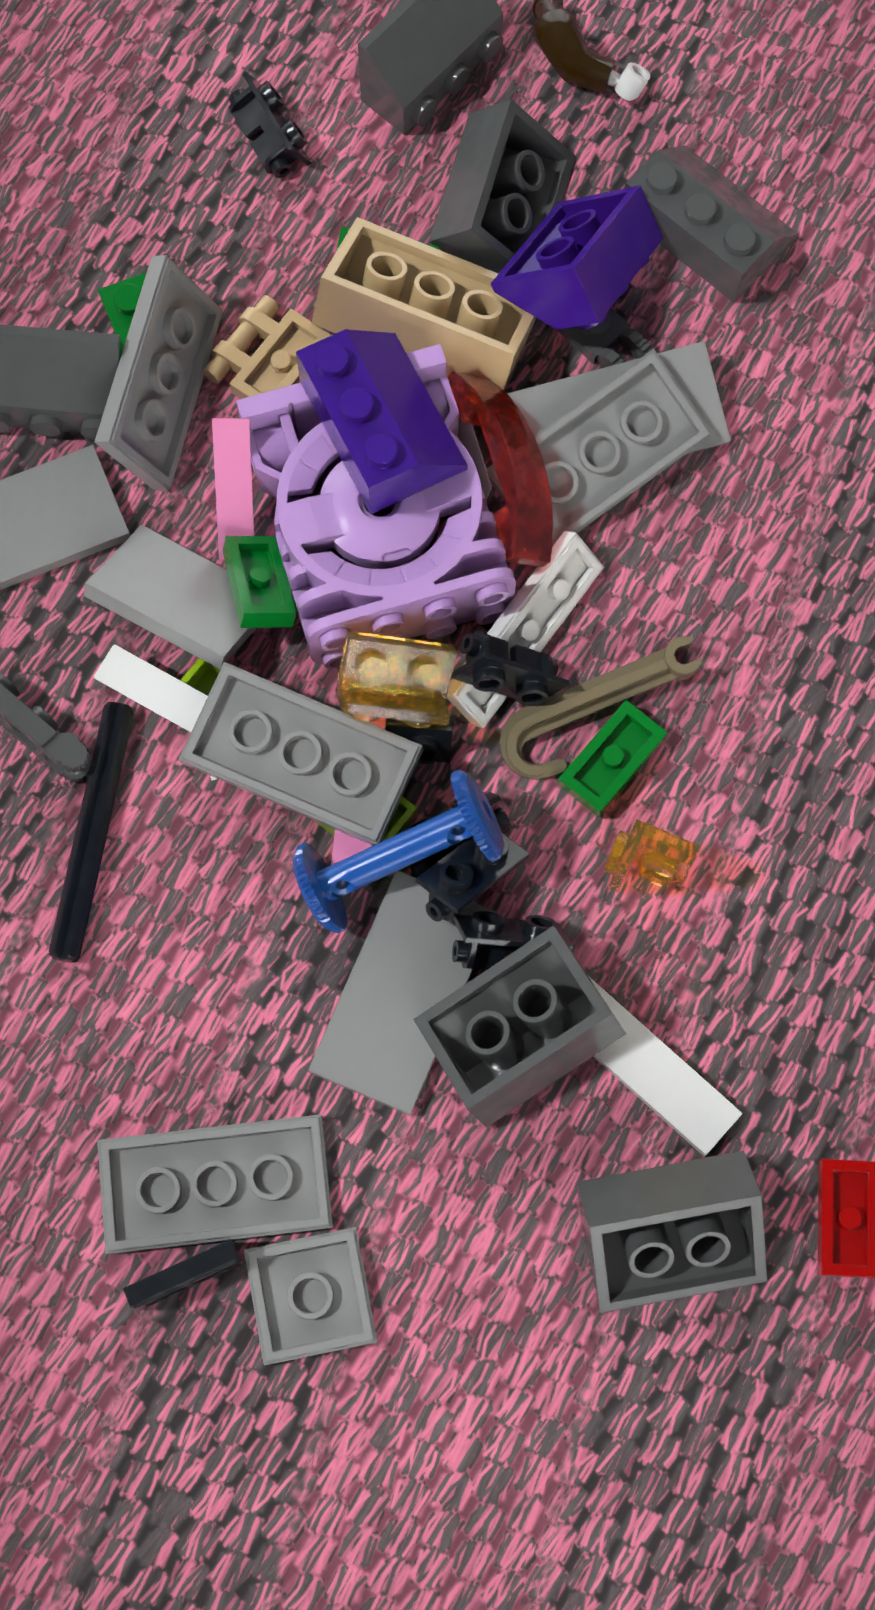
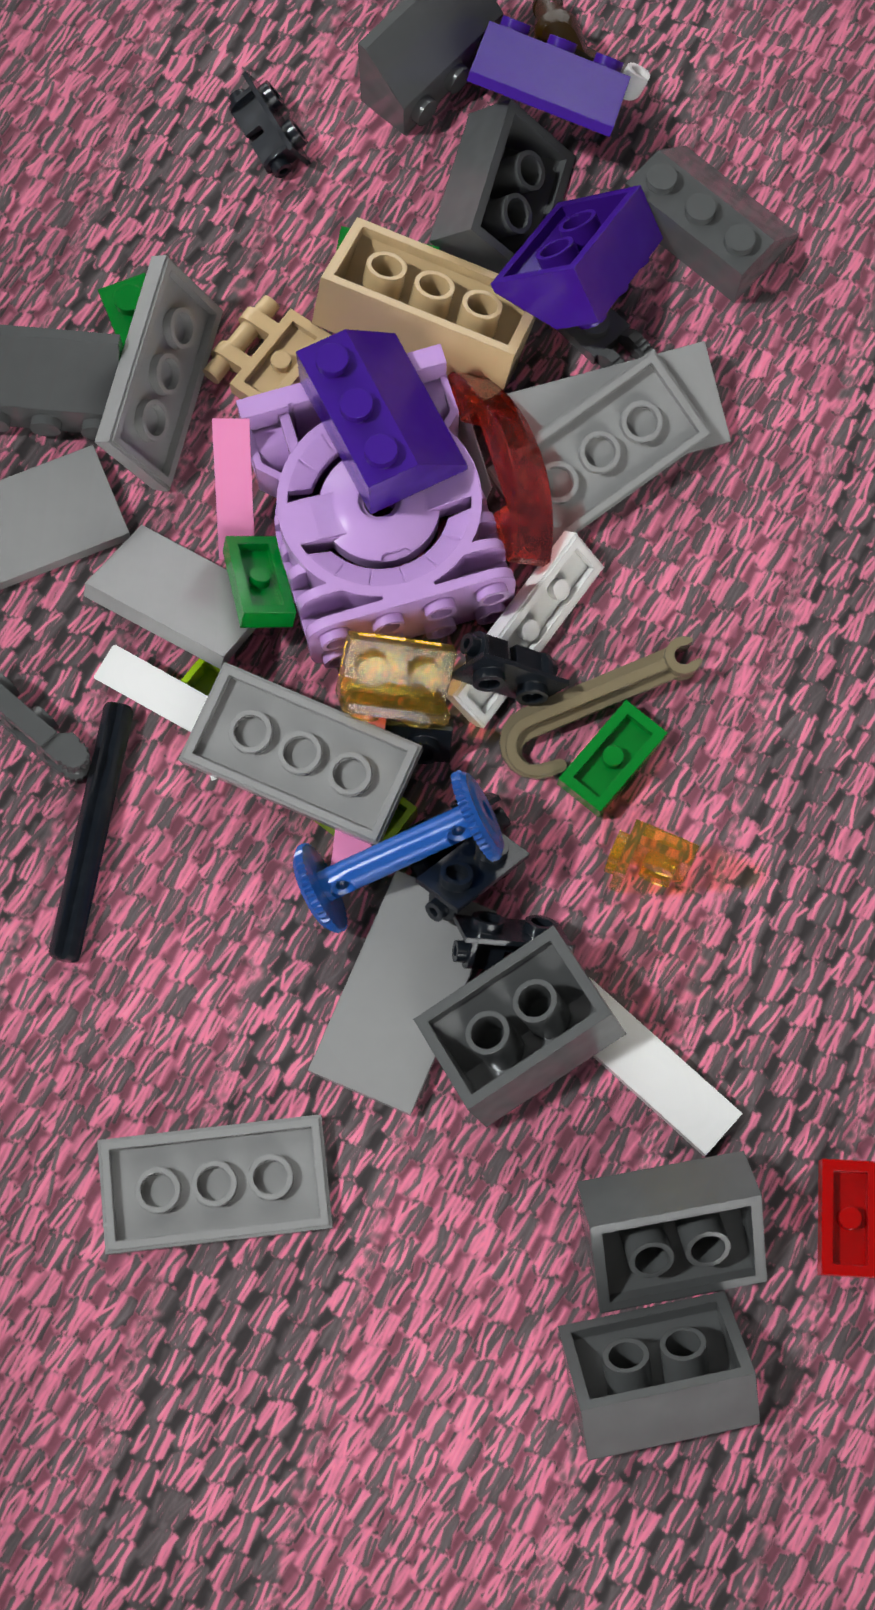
black tile [123,1239,243,1310] -> none
light grey tile [244,1227,378,1366] -> none
none -> dark purple slope [466,15,631,137]
none -> dark grey slope [558,1291,760,1461]

